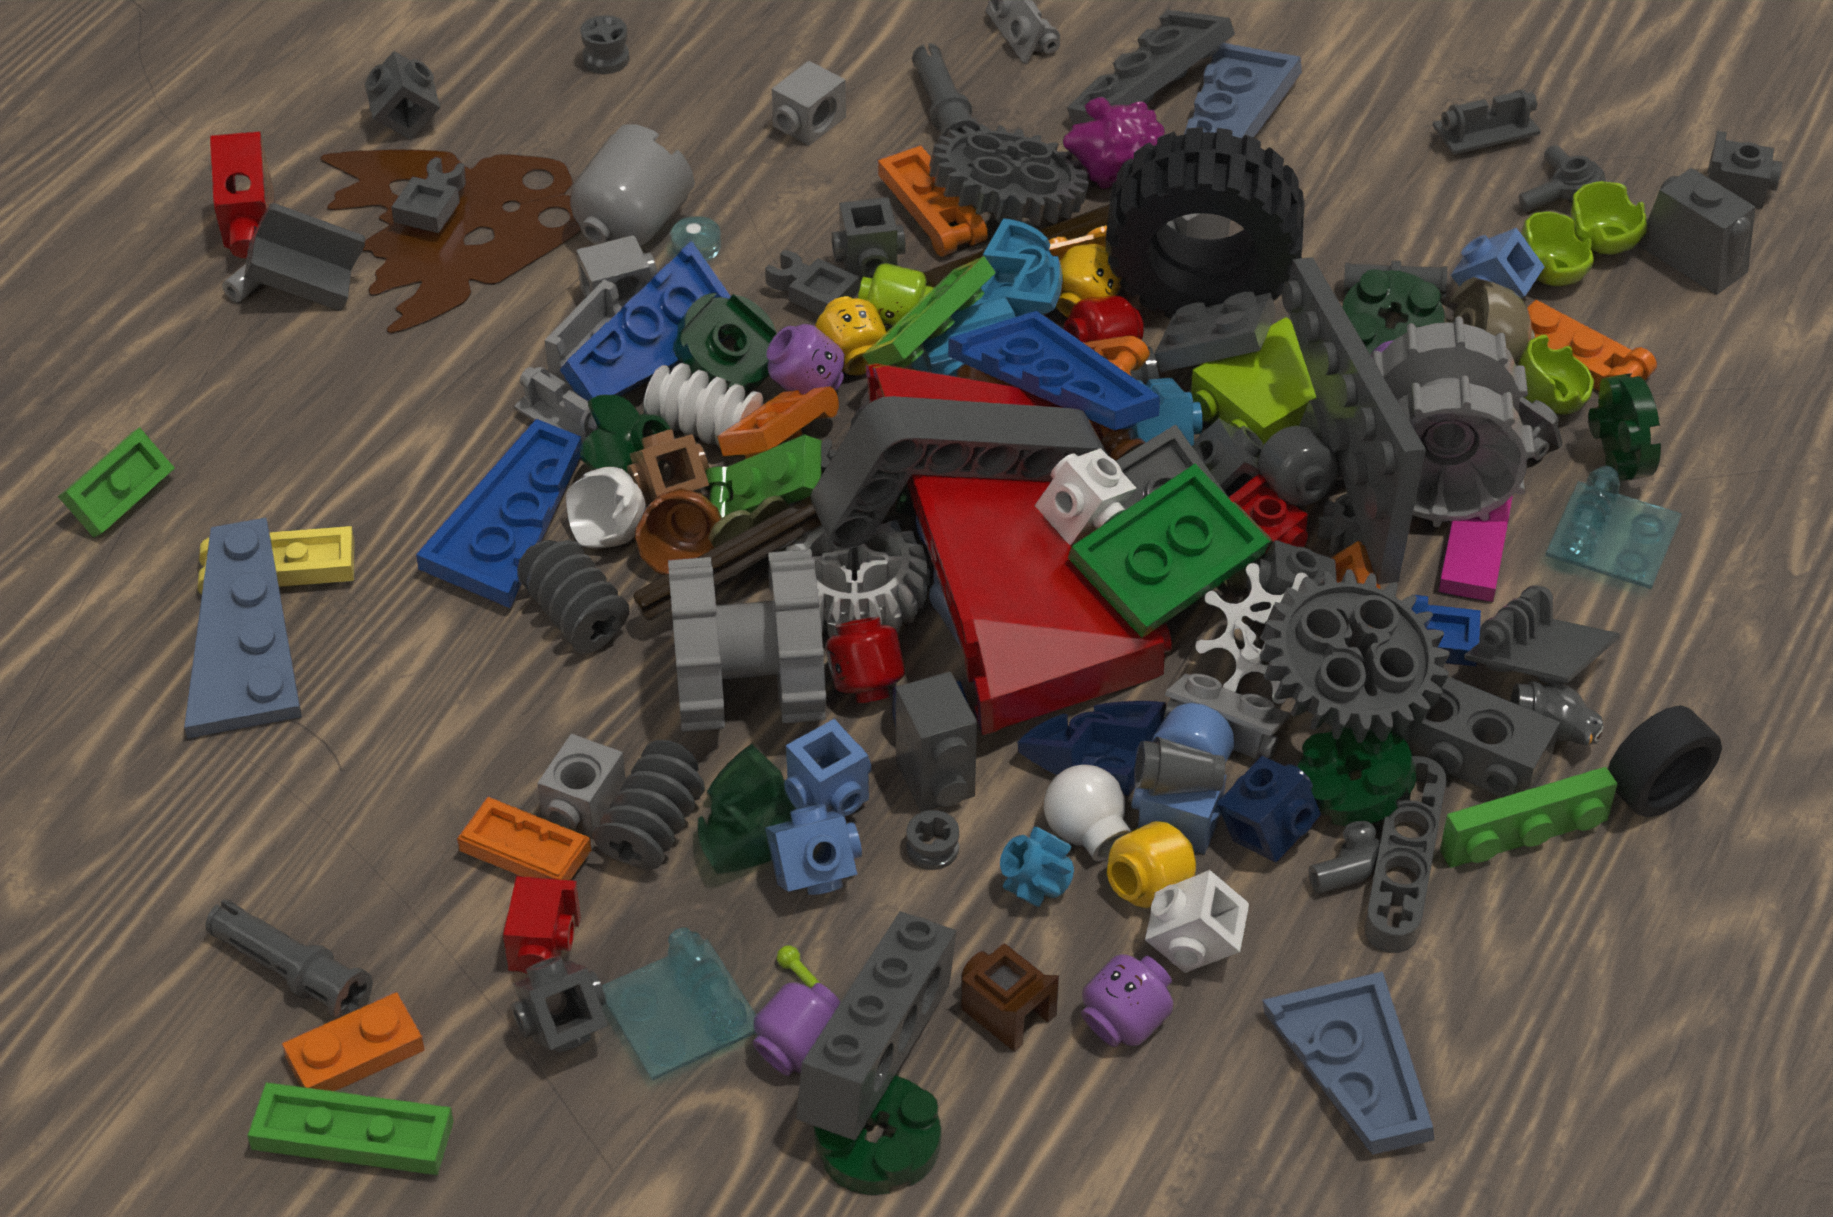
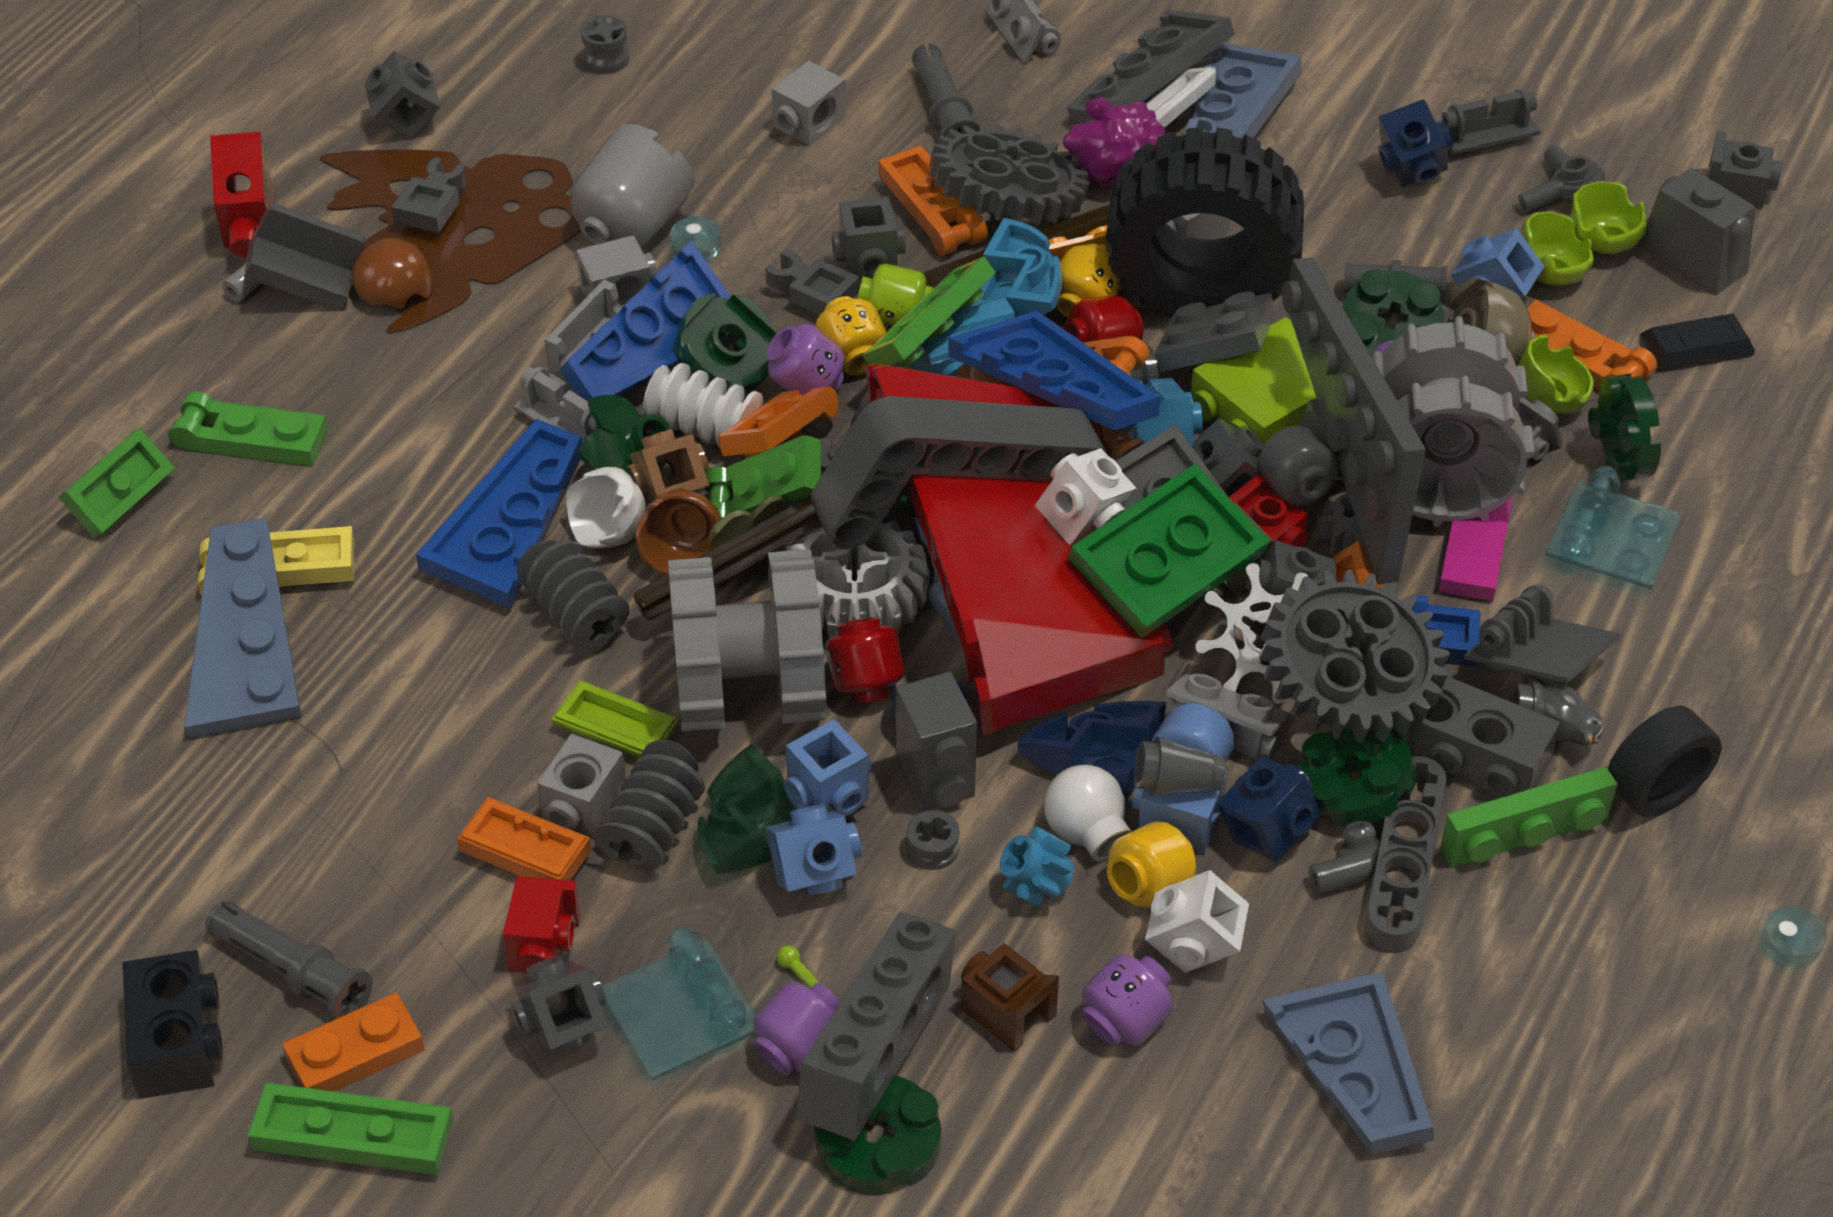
none -> black brick [122,950,224,1099]
none -> bright green plate [168,391,328,467]
none -> dark orange hair [351,237,435,309]
none -> lime tile [551,680,680,759]
none -> white tile [1146,67,1216,128]
none -> dark blue brick [1378,99,1453,187]
none -> black tile [1639,313,1755,372]
none -> clear light blue tile [1761,906,1827,968]

